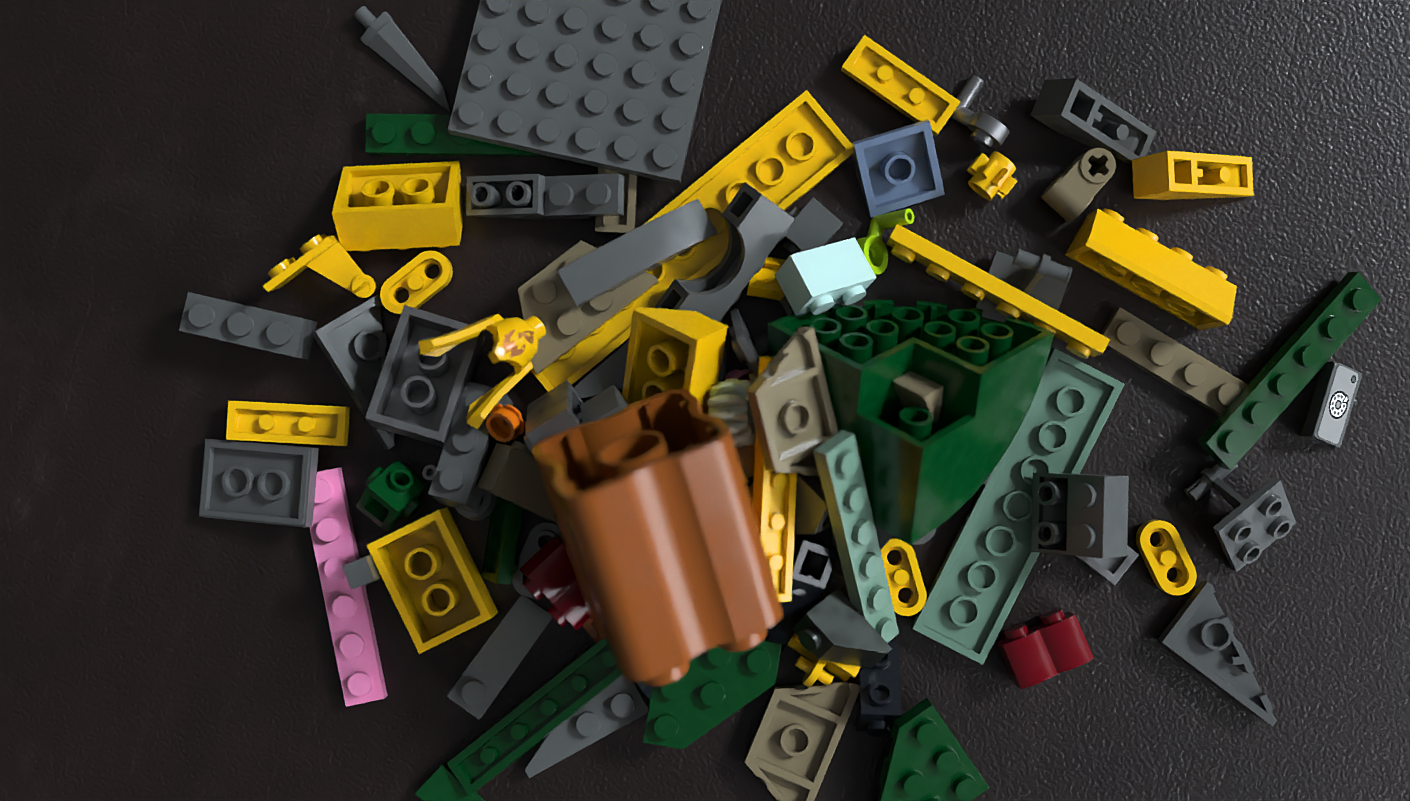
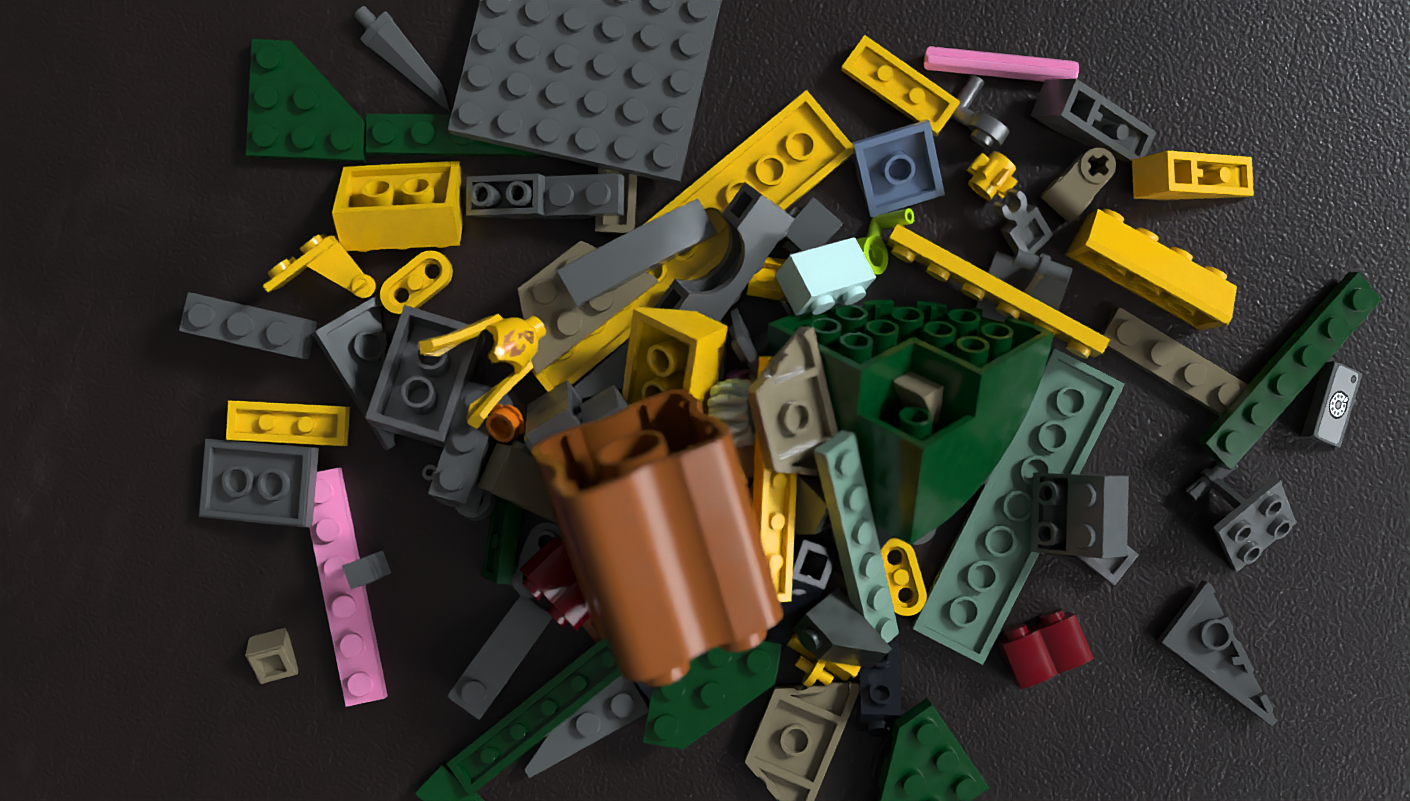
dark green brick [356,459,427,532] -> none
yellow brick [366,507,498,654] -> none
yellow plate [1136,519,1197,595] -> none
none -> dark tan slope [245,628,298,684]
none -> dark green plate [246,39,367,163]
none -> bright pink axle [923,46,1079,82]
none -> dark grey plate [993,188,1053,254]

